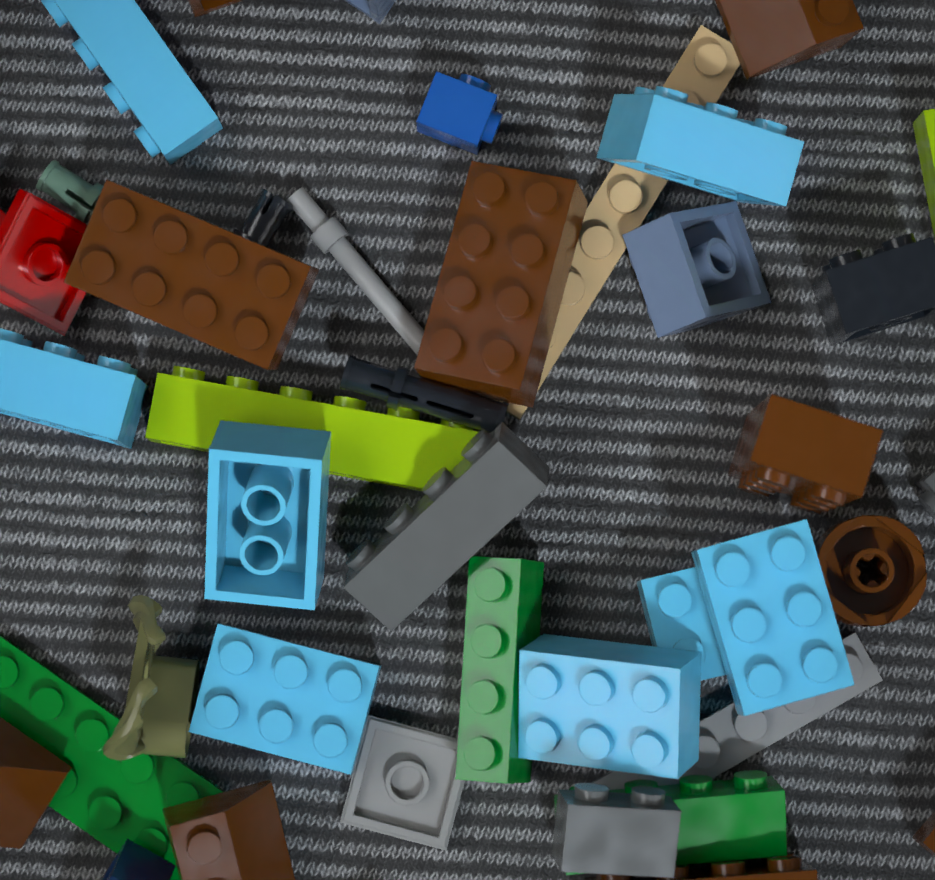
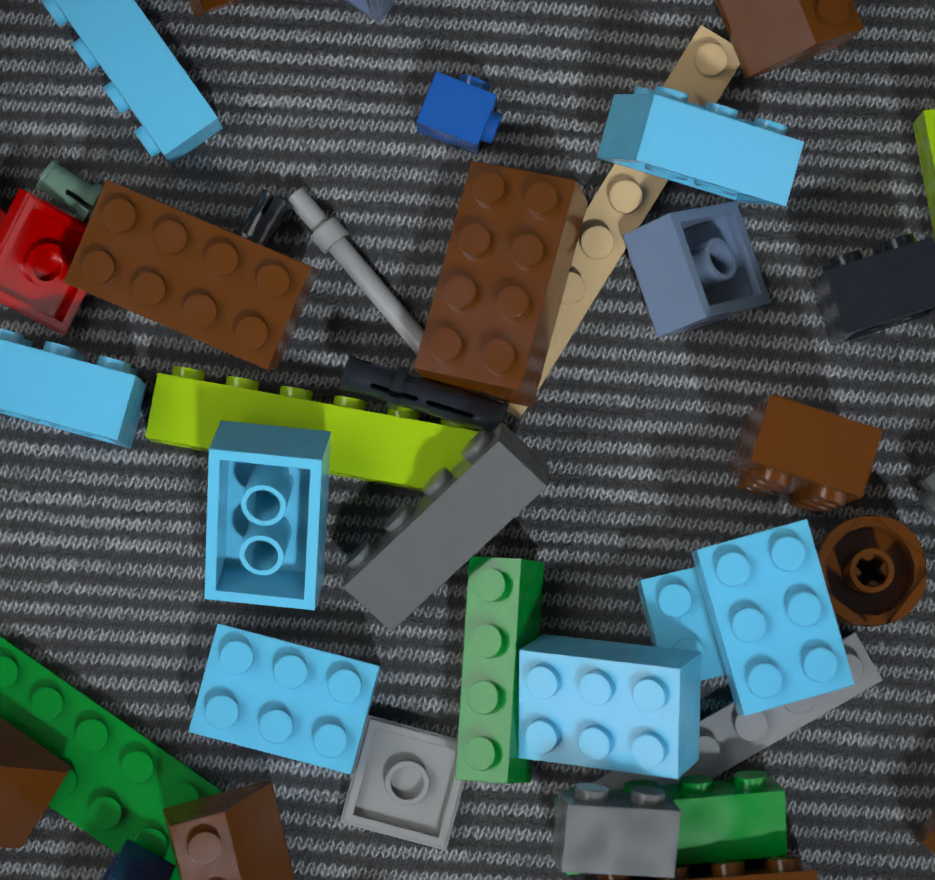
olive piece [103,595,200,760] -> none

